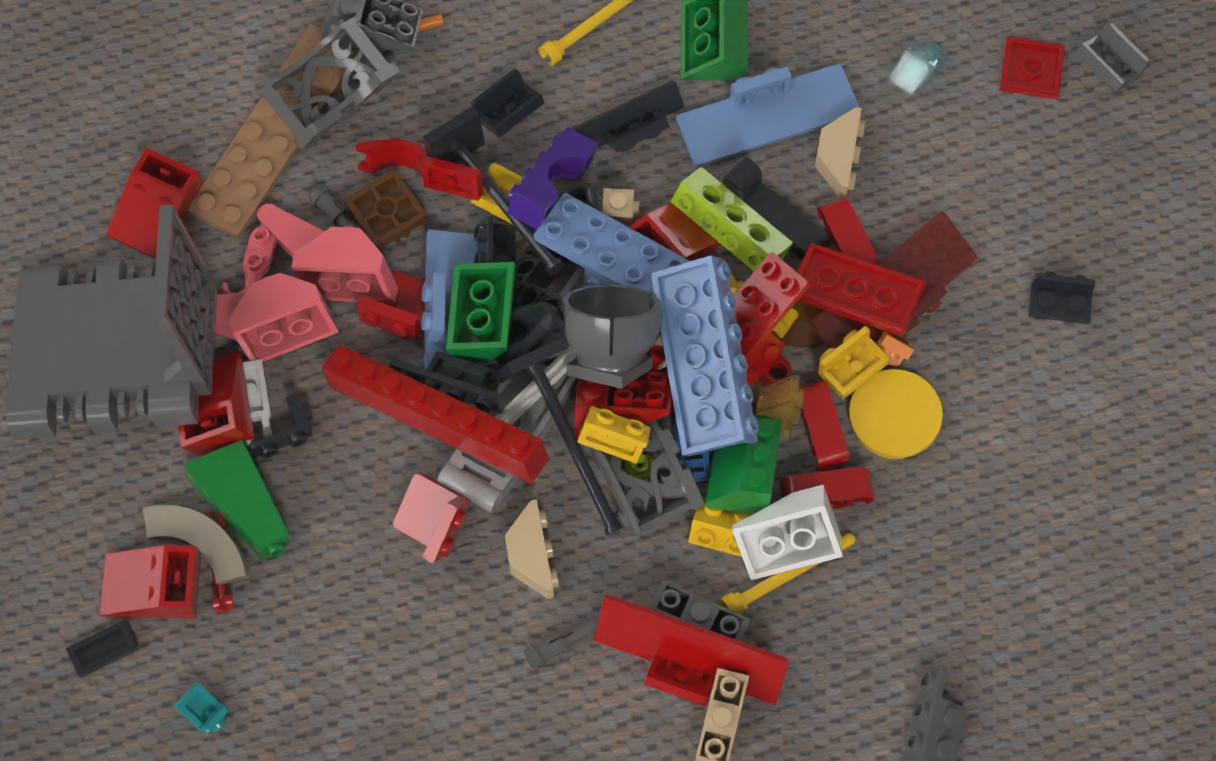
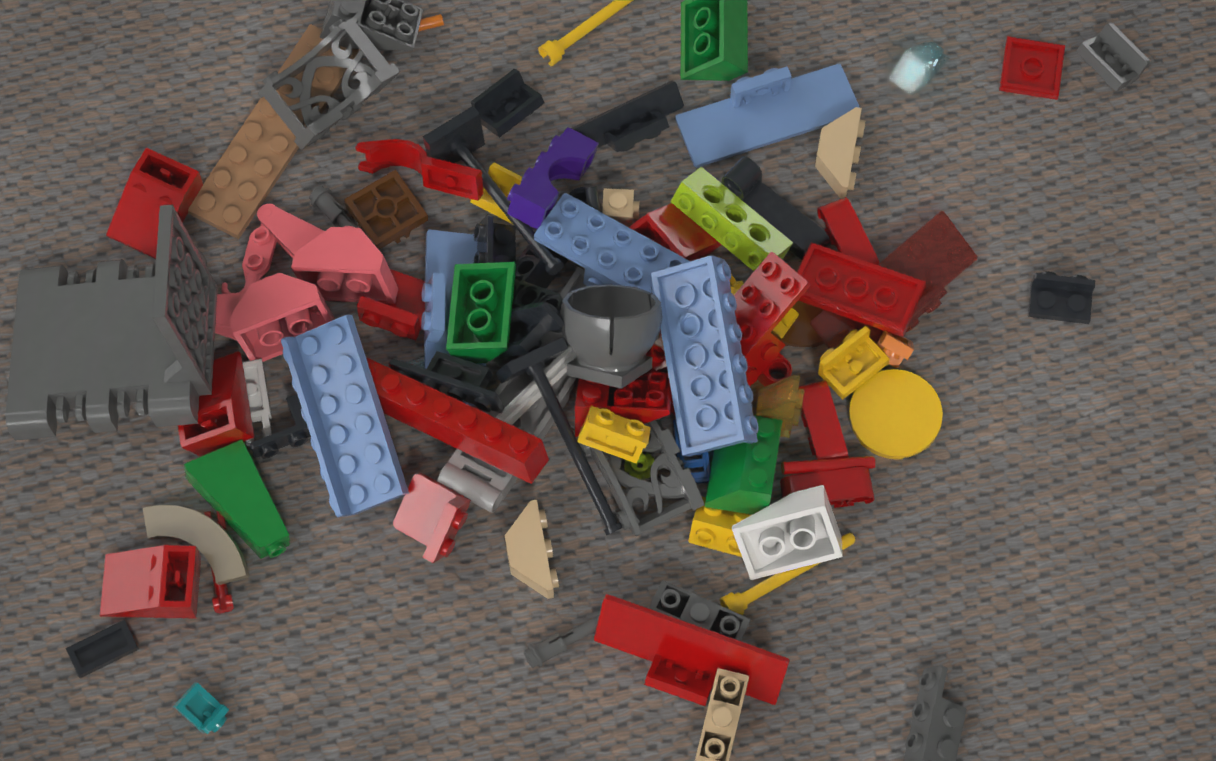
none -> medium blue bracket [281,315,409,517]
none -> red bar [781,456,875,475]

